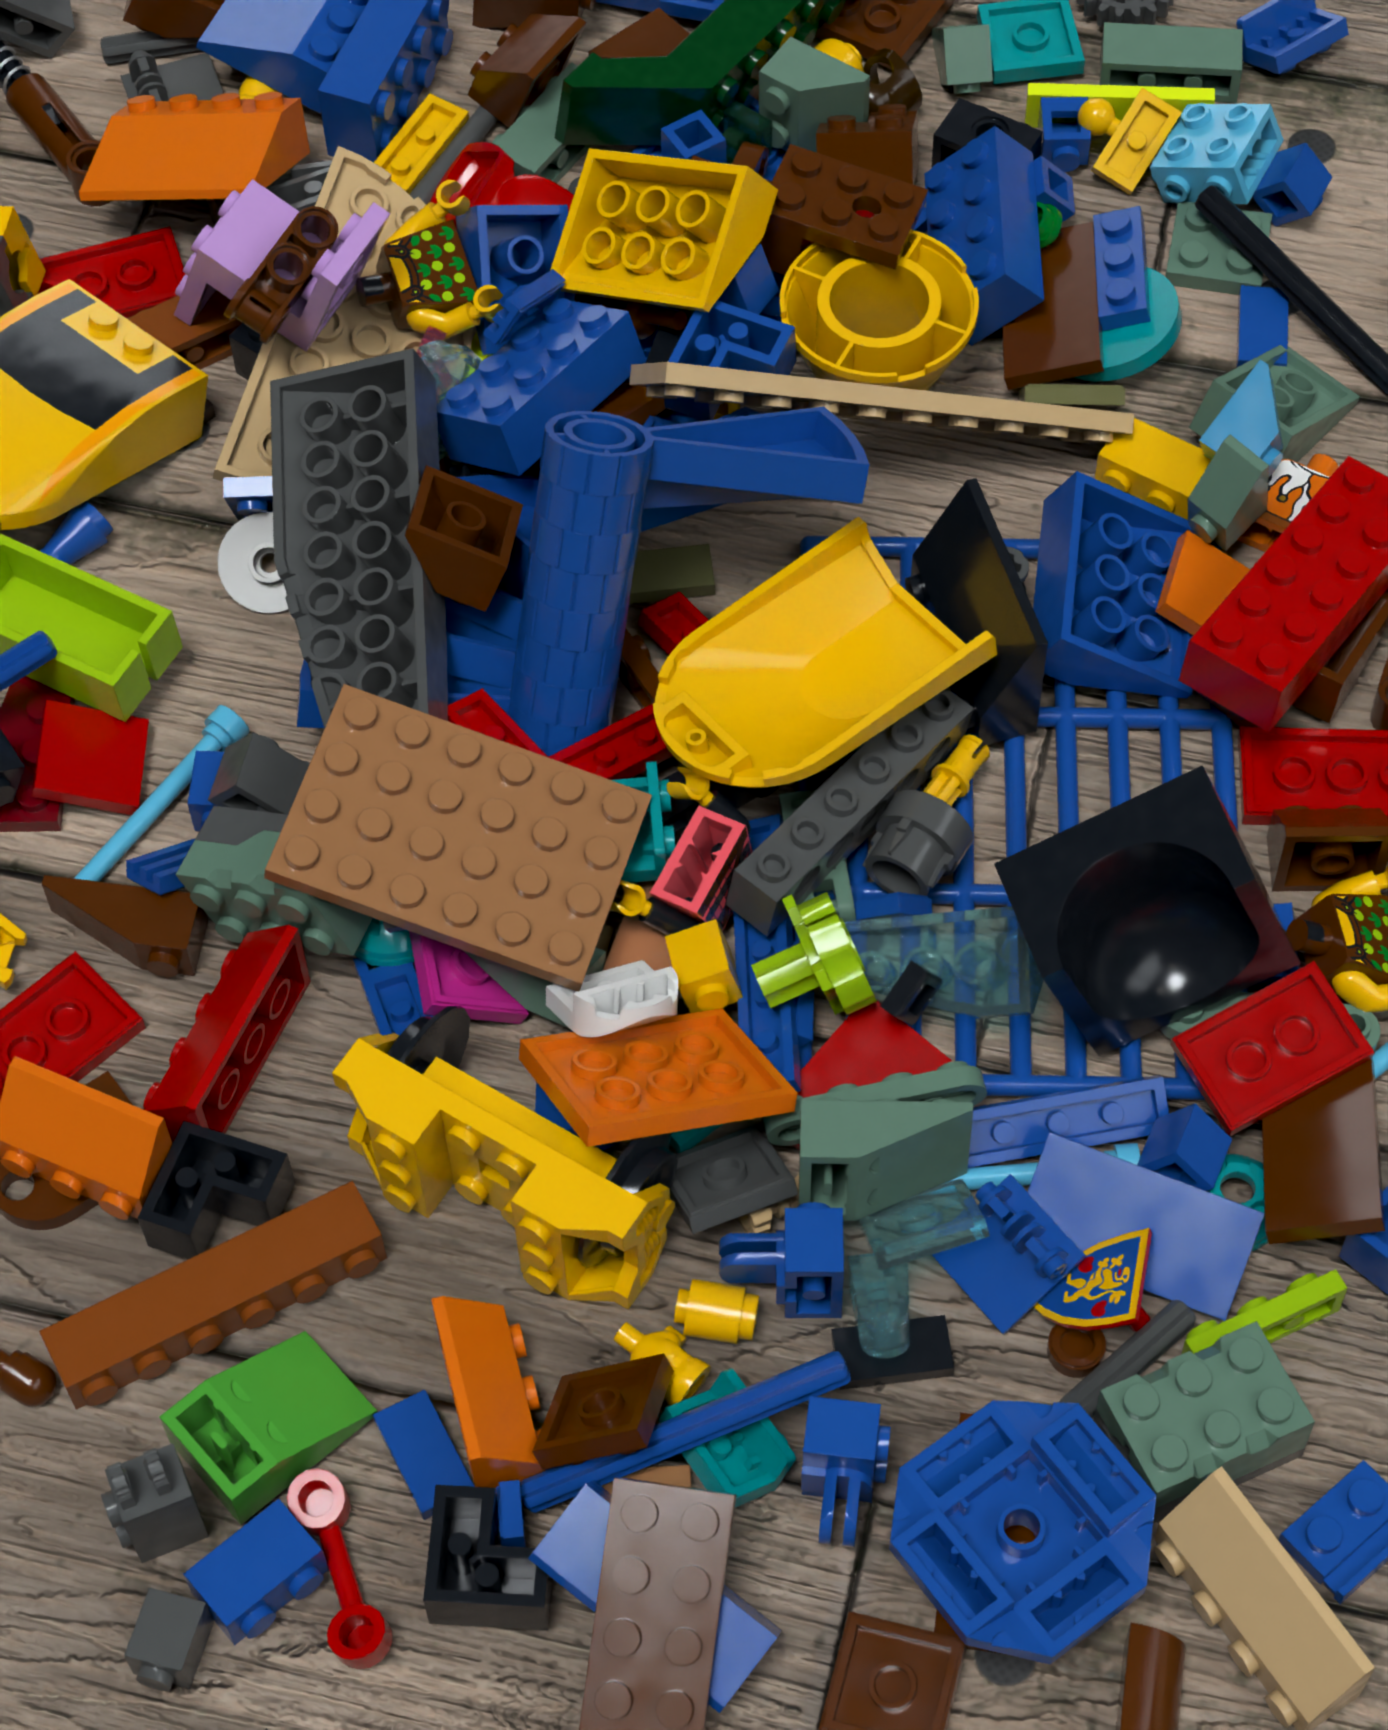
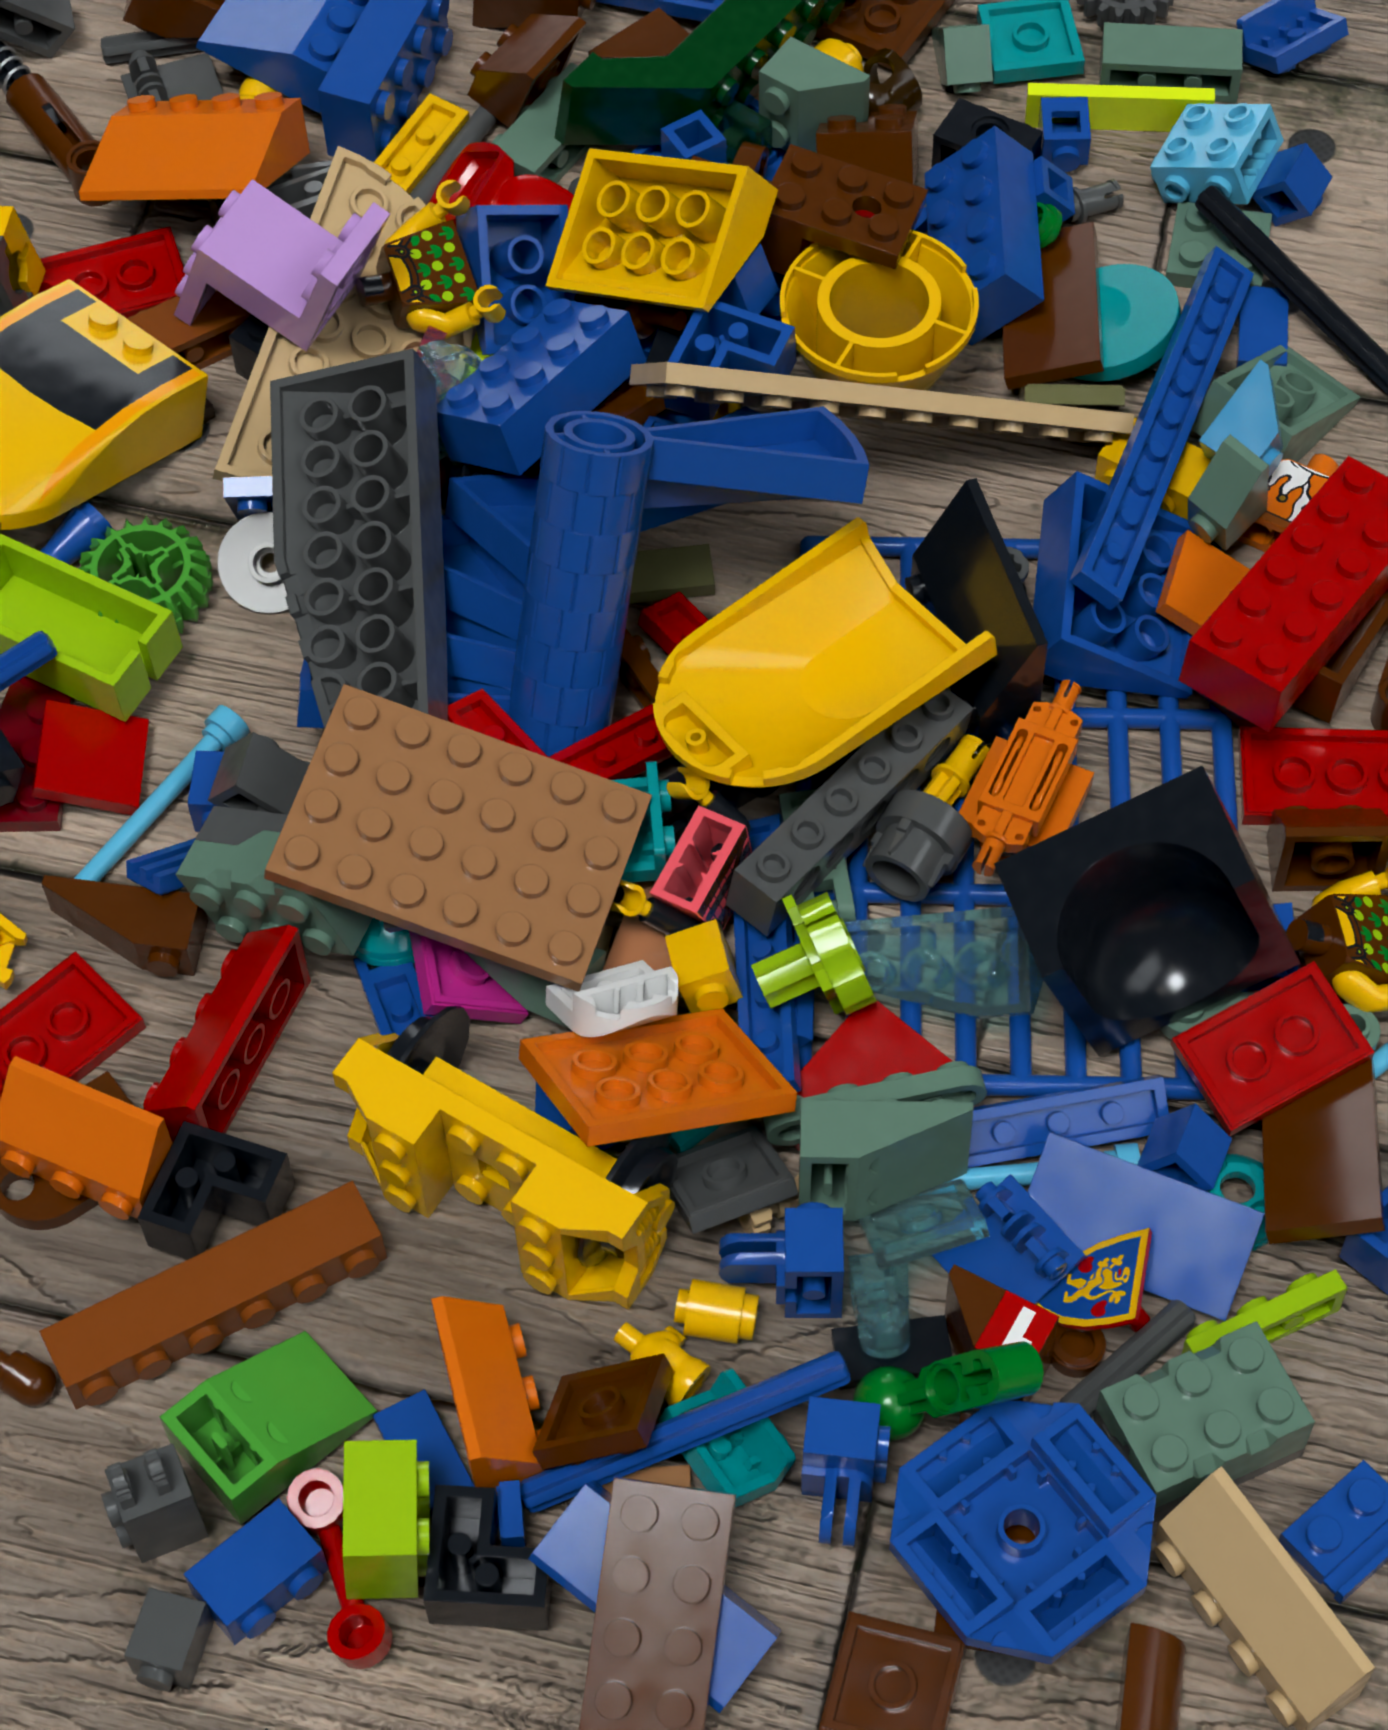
reddish brown piece [223,206,339,345] -> none
reddish brown slope [405,465,523,612] -> none
blue tile [483,269,566,345] -> none
blue tile [855,892,933,924] -> none
black tile [880,960,943,1025] -> none
yellow plate [1078,87,1182,195] -> none
blue plate [1093,206,1151,331] -> none
none -> bright green gear [78,515,213,634]
none -> lime brick [343,1440,430,1599]
none -> green beam [852,1341,1044,1442]
none -> slope [944,1264,1059,1402]
none -> orange piece [959,680,1094,877]
none -> dark grey pin [1066,179,1124,225]
none -> blue plate [1069,246,1254,611]

